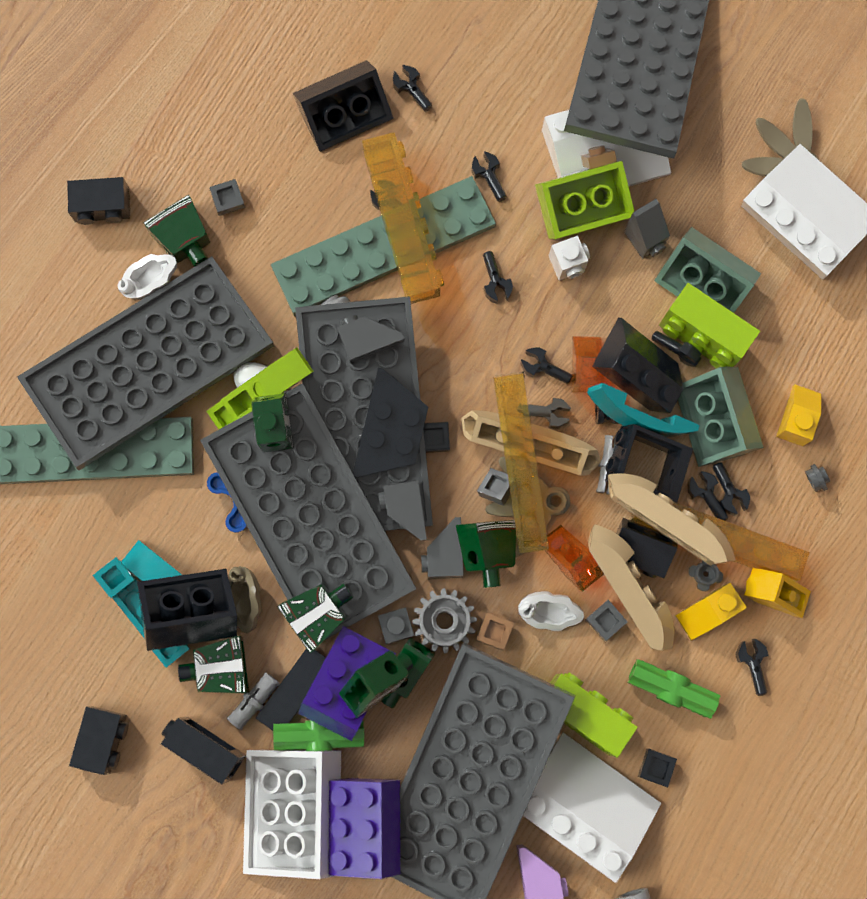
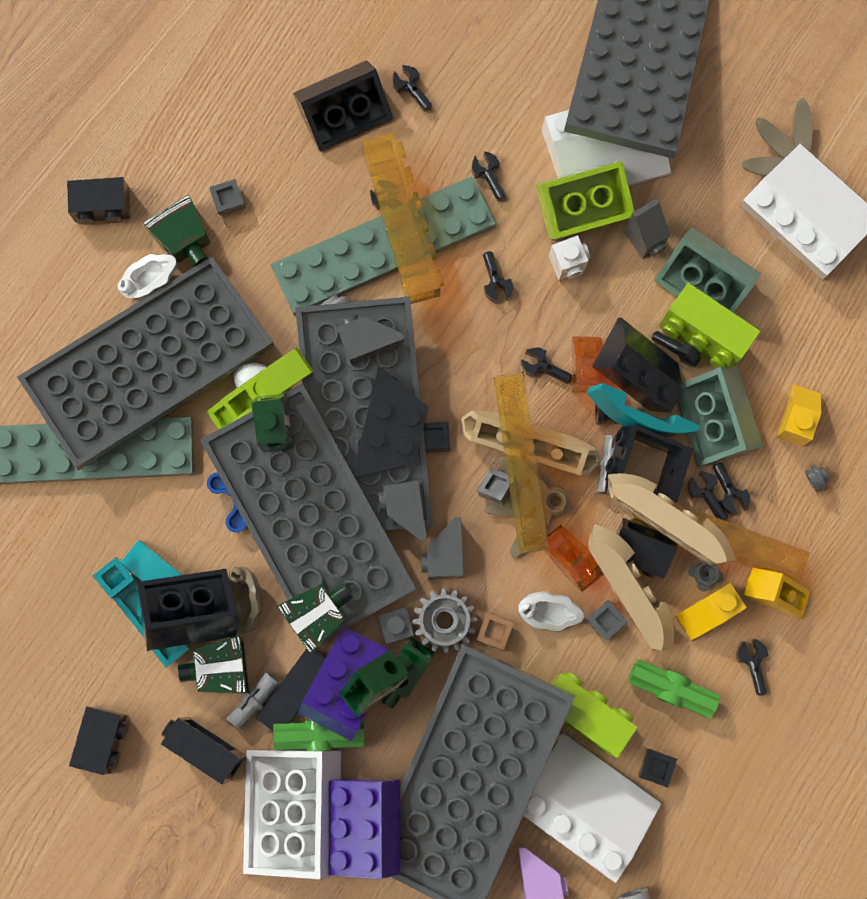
dark green torso [456,520,516,588] -> none
dark grey bar [516,398,571,429] -> none
medium nougat plate [581,145,617,169] -> none

